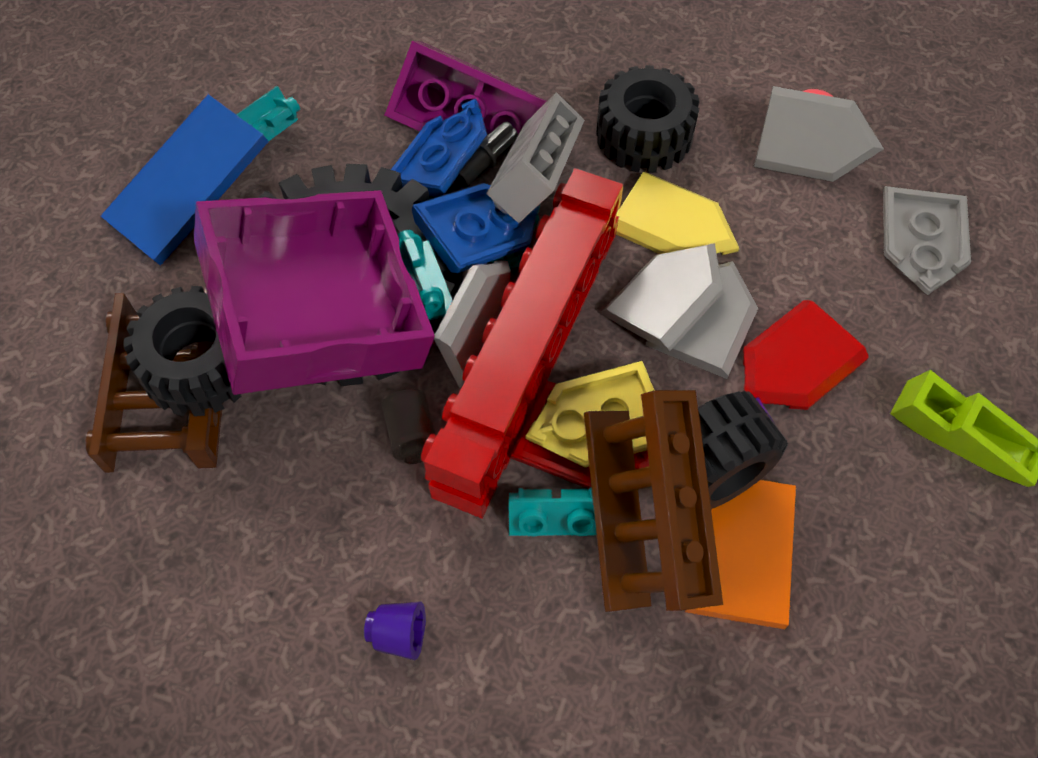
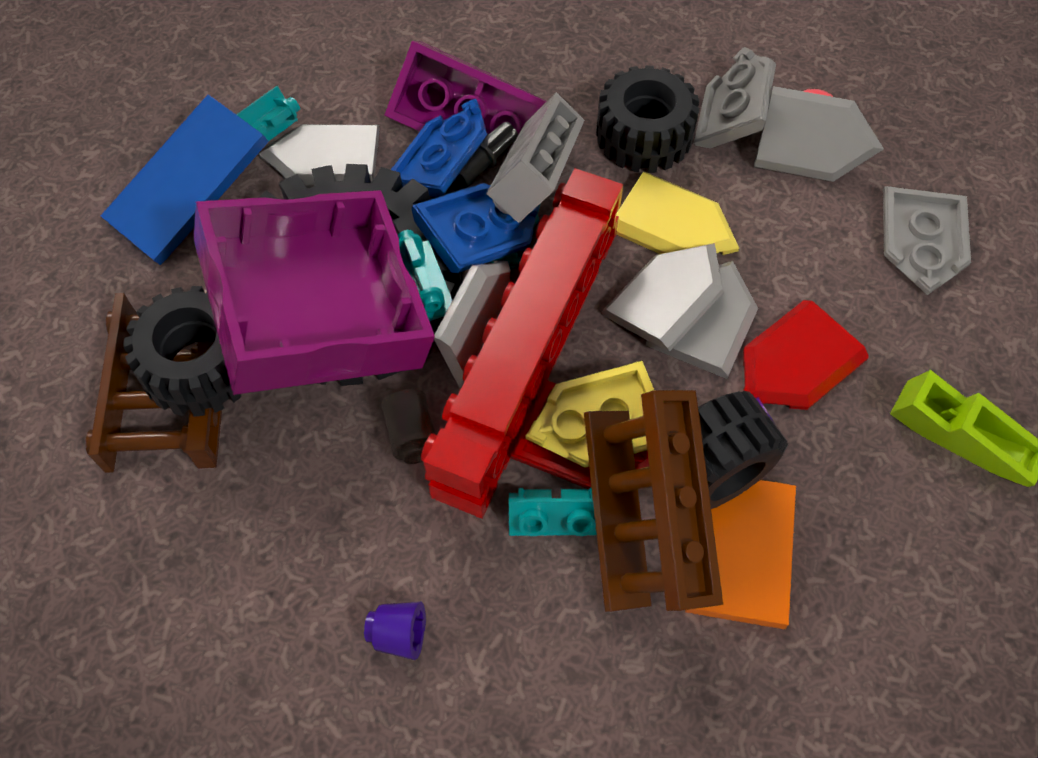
none -> tile [259,124,380,188]
none -> light grey tile [694,47,776,148]

